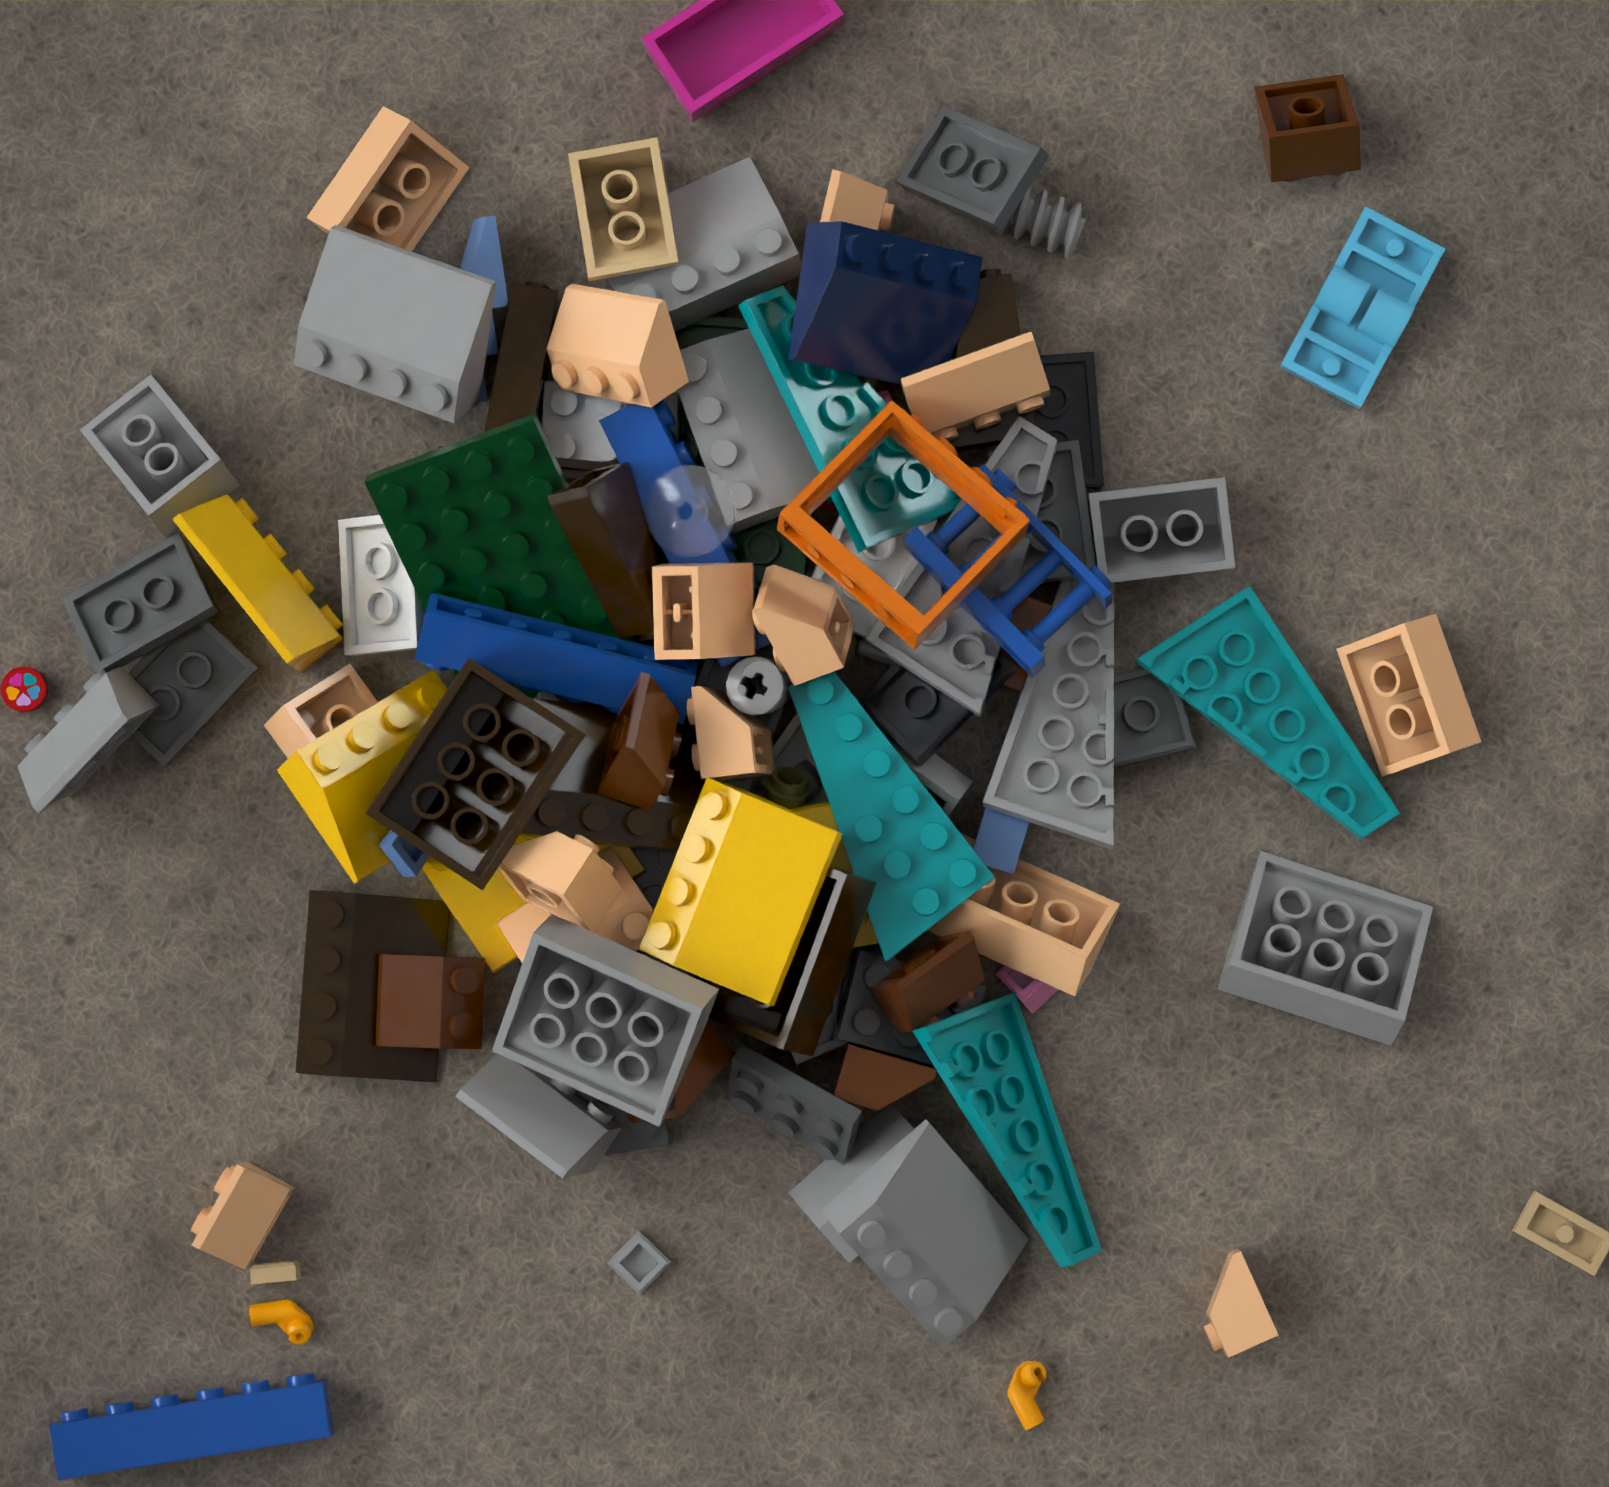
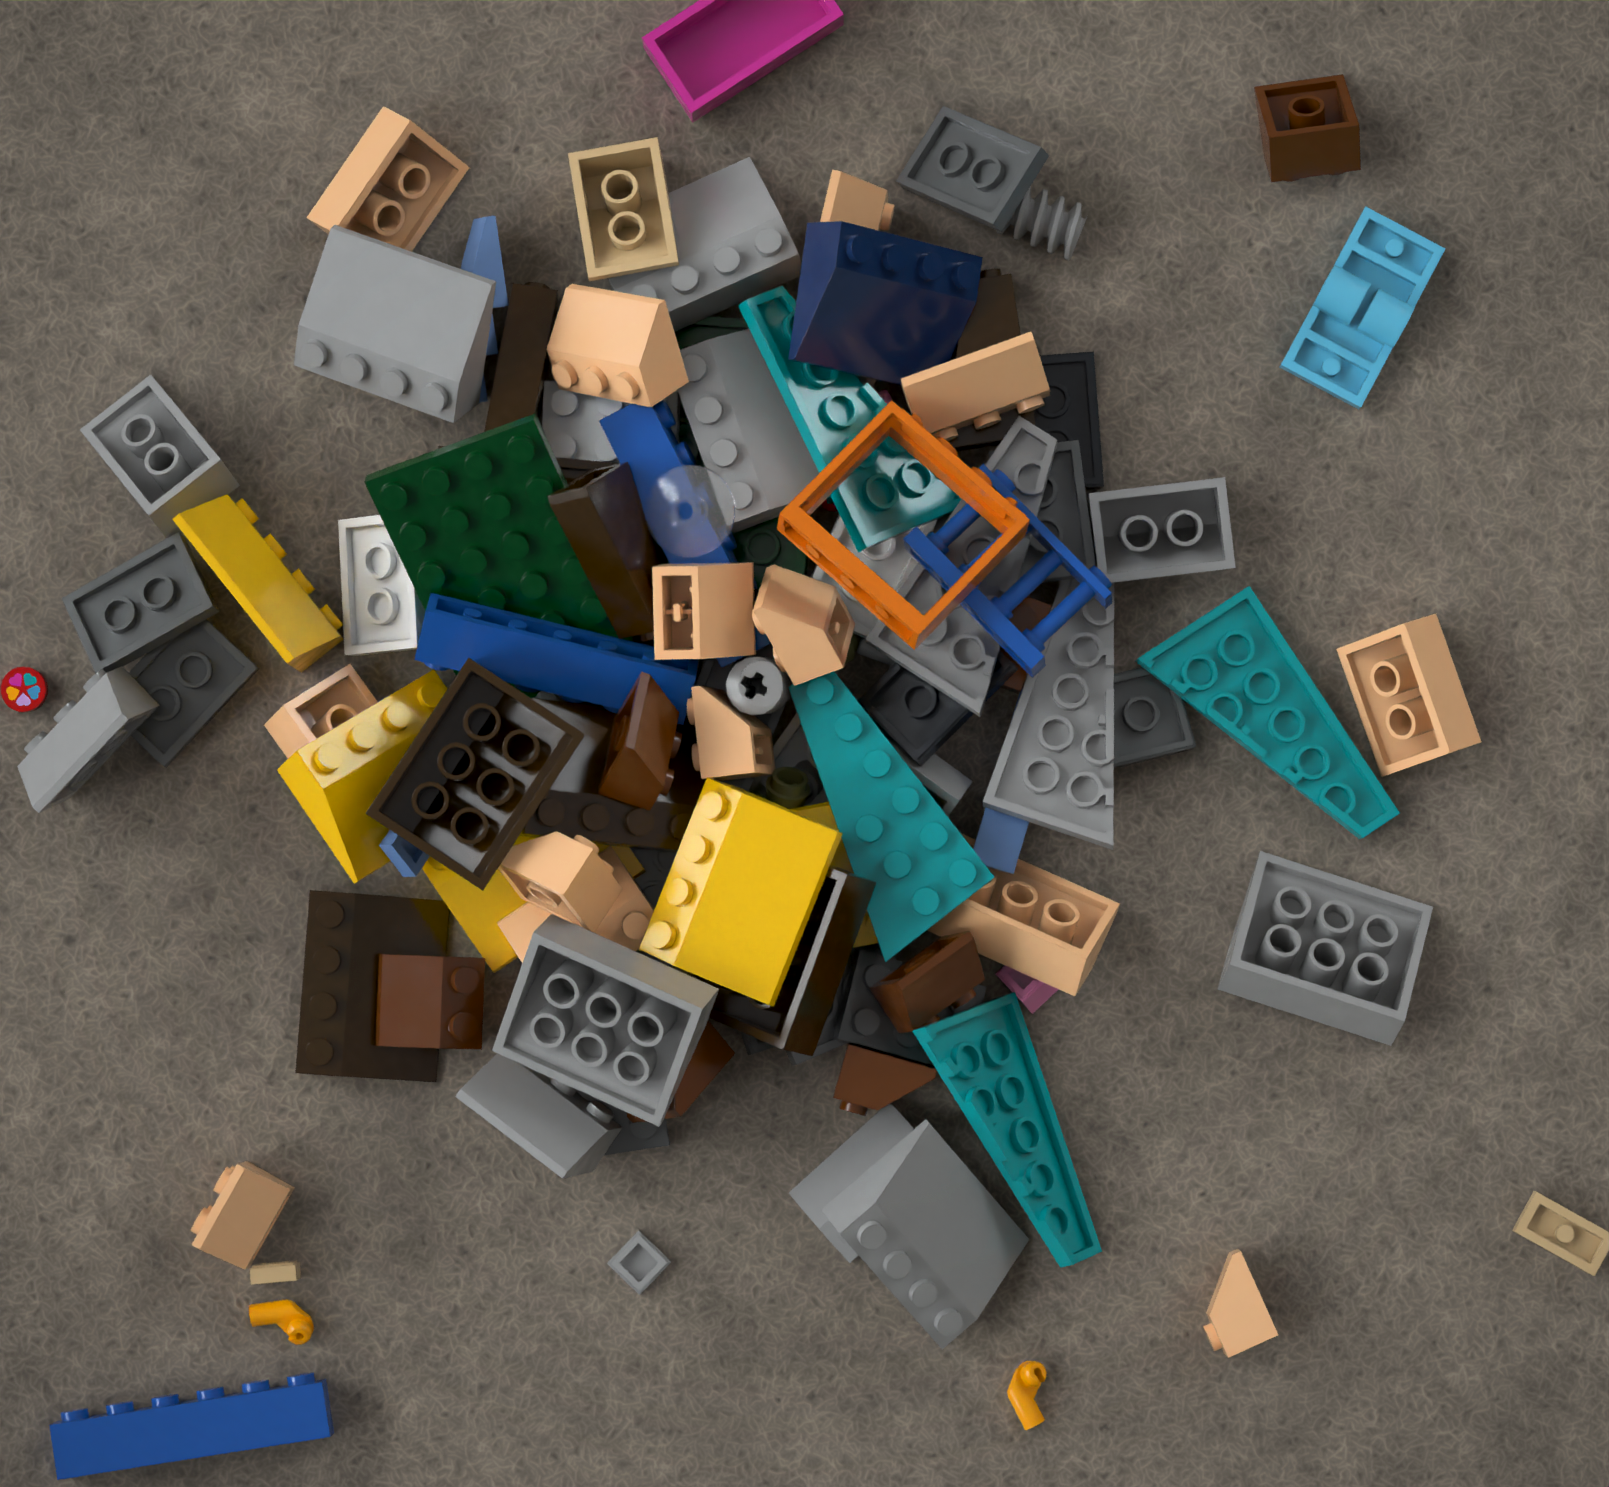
dark grey plate [726,1044,862,1165] -> none

